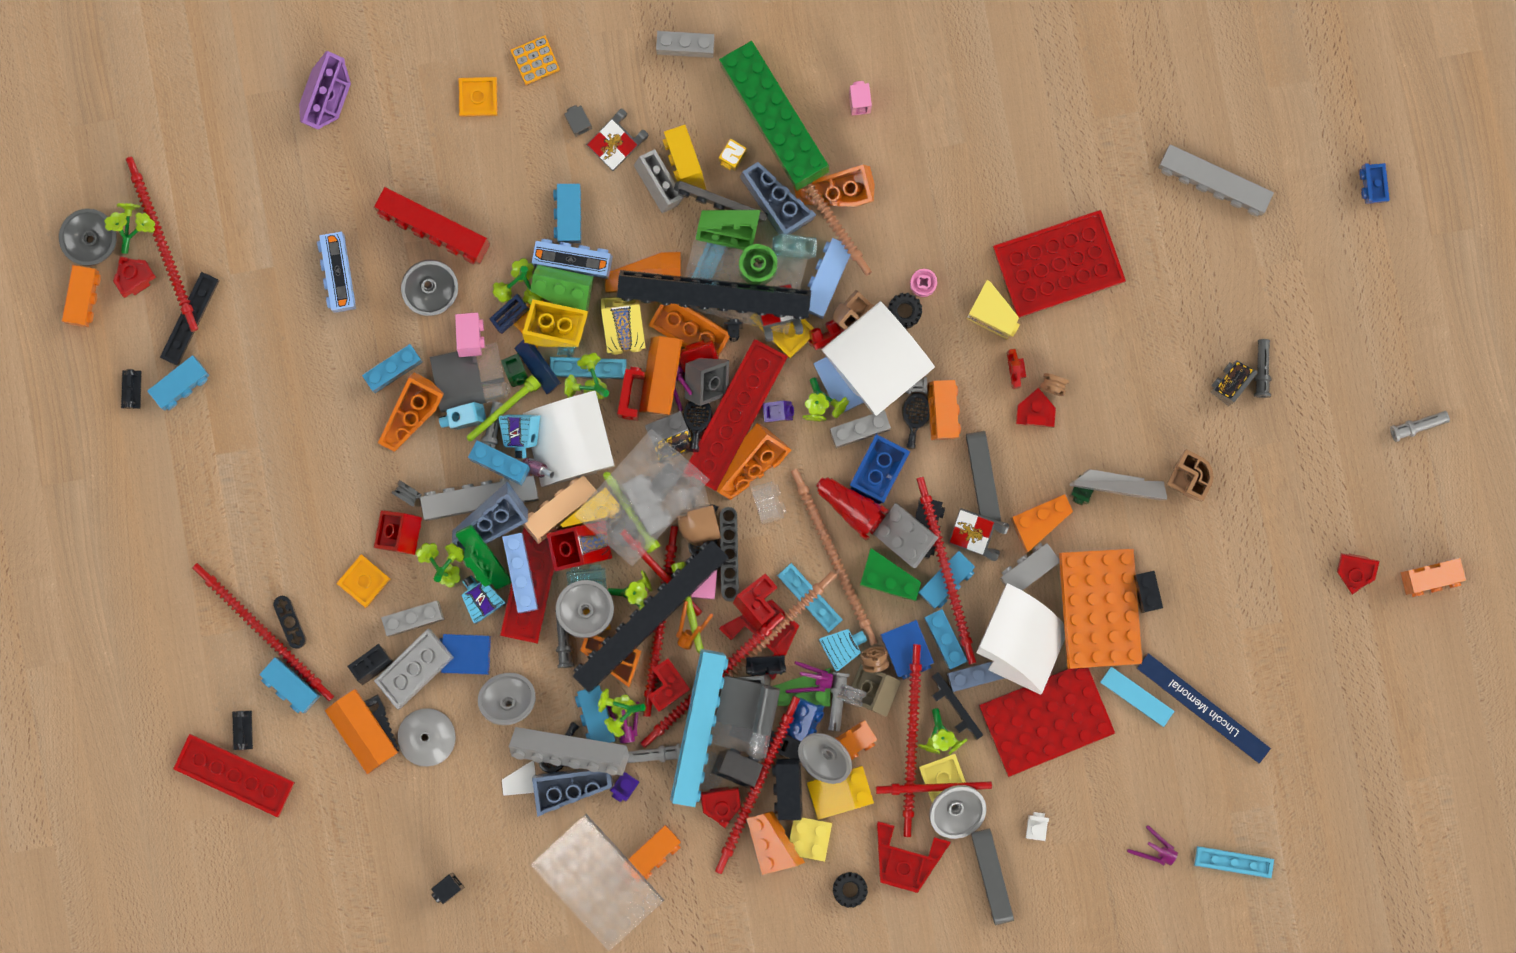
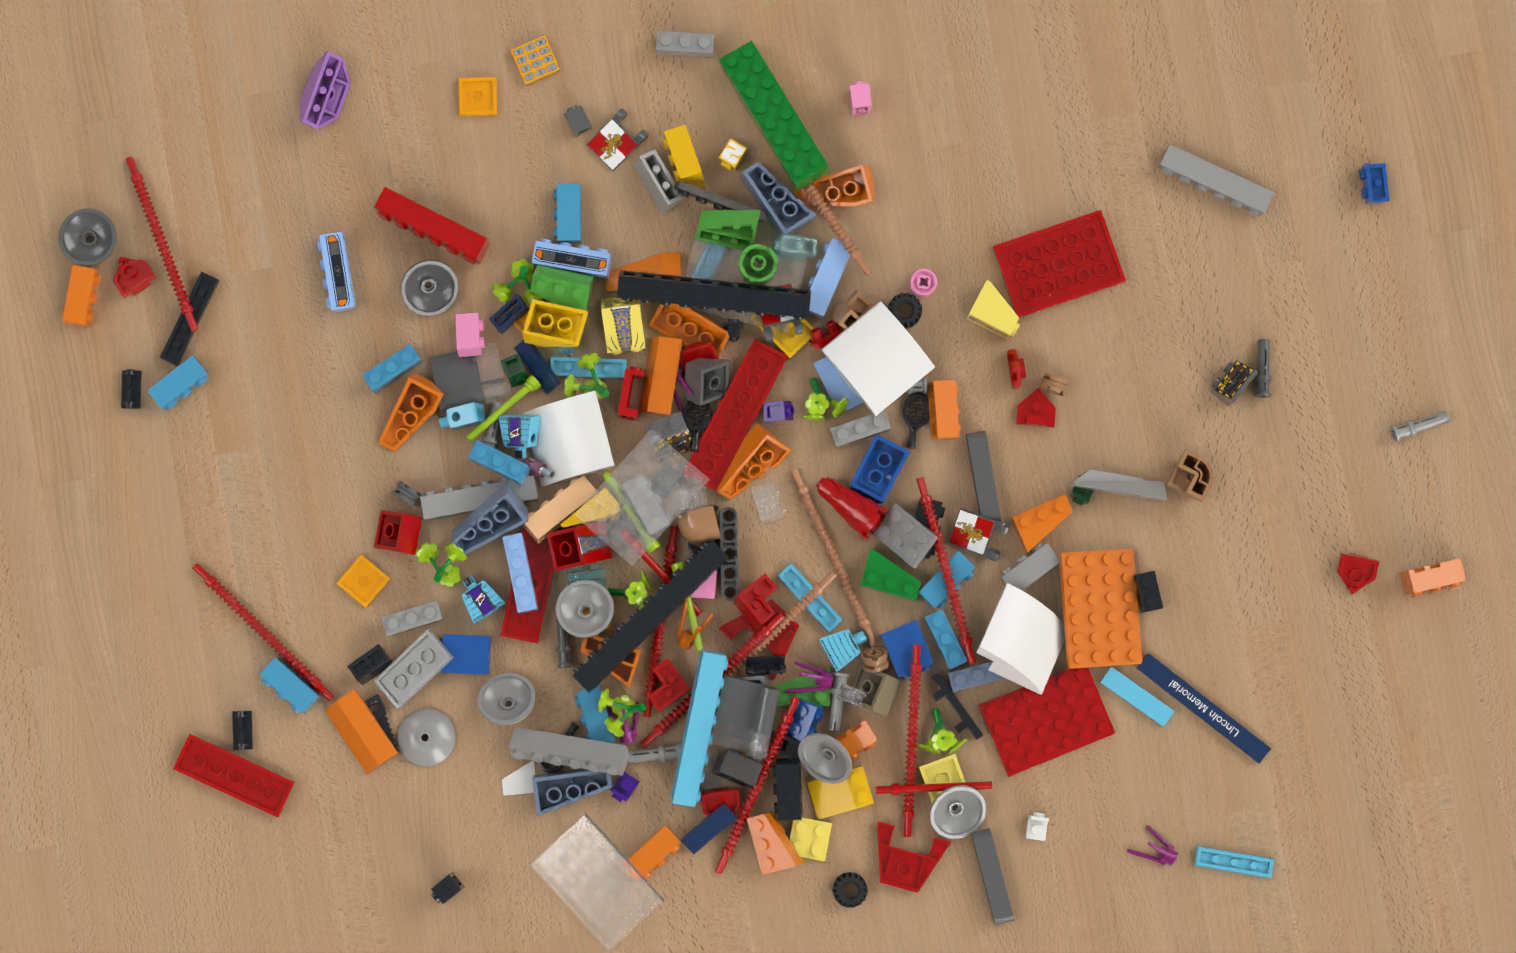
lime plant [104,203,155,254] -> none
black beam [273,596,306,649] -> none
green bracket [456,525,512,590] -> none
none -> dark blue tile [681,802,737,854]

